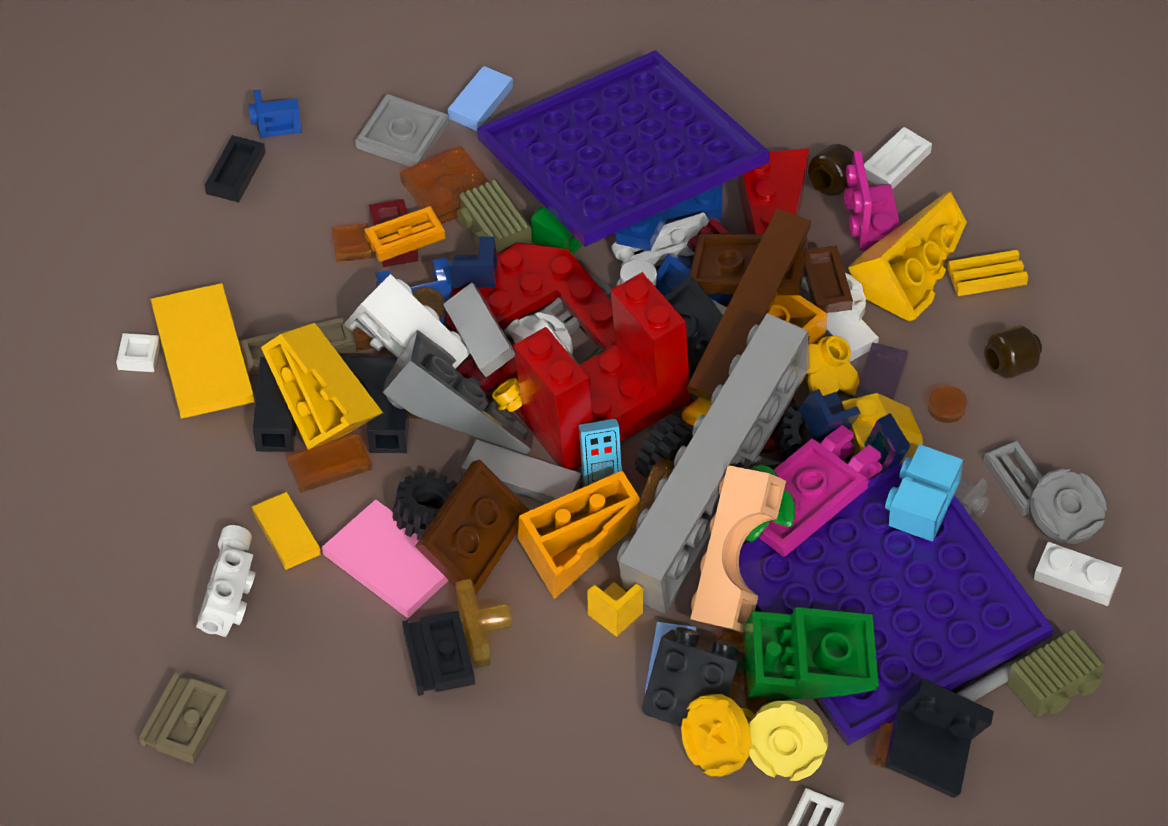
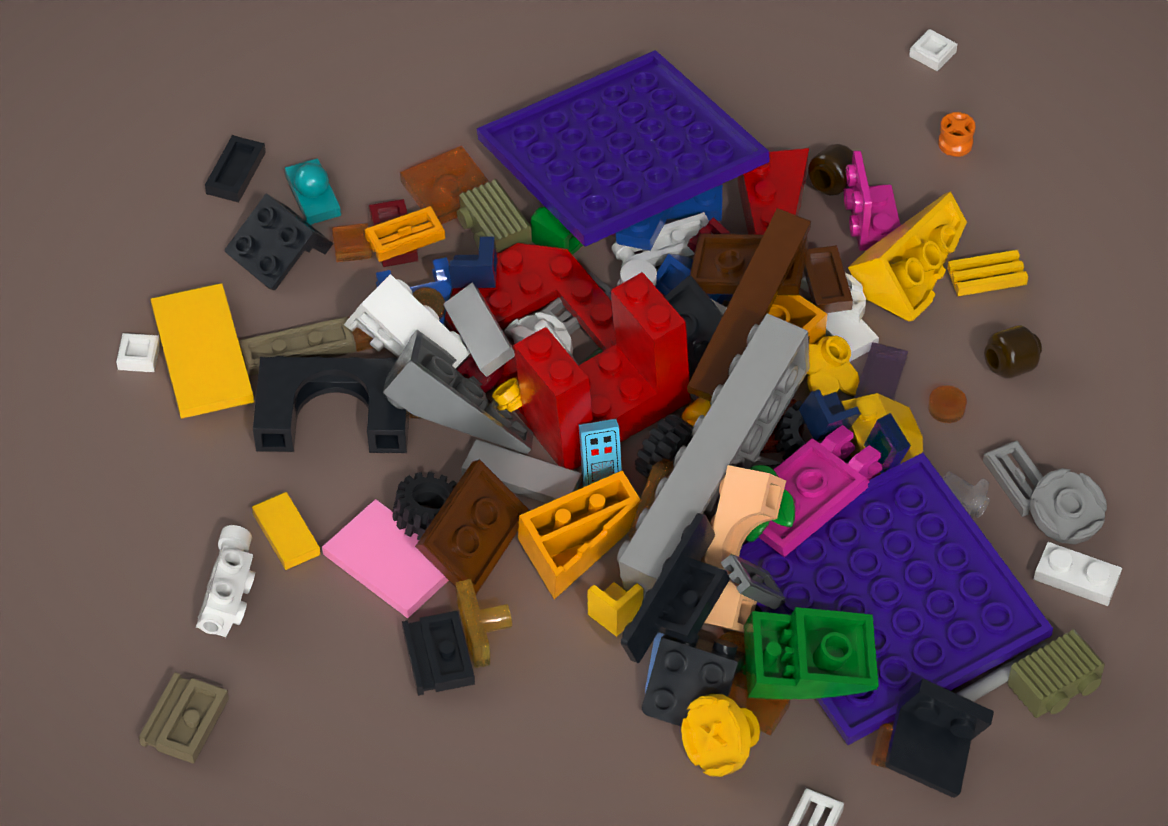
blue bracket [248,90,302,138] -> none
yellow wedge [261,323,383,450] -> none
clear orange tile [287,434,372,493] -> none
light grey tile [355,94,449,170] -> none
light blue tile [448,66,513,131] -> none
light yellow tile [749,701,829,781] -> none
white tile [864,127,932,189] -> none
medium azure piece [885,444,963,542] -> none
none -> black bracket [225,193,334,290]
none -> teal tile [285,158,341,225]
none -> black bracket [621,513,730,663]
none -> dark grey tile [721,554,786,610]
none -> white tile [909,29,957,71]
none -> orange wheel [938,112,976,157]

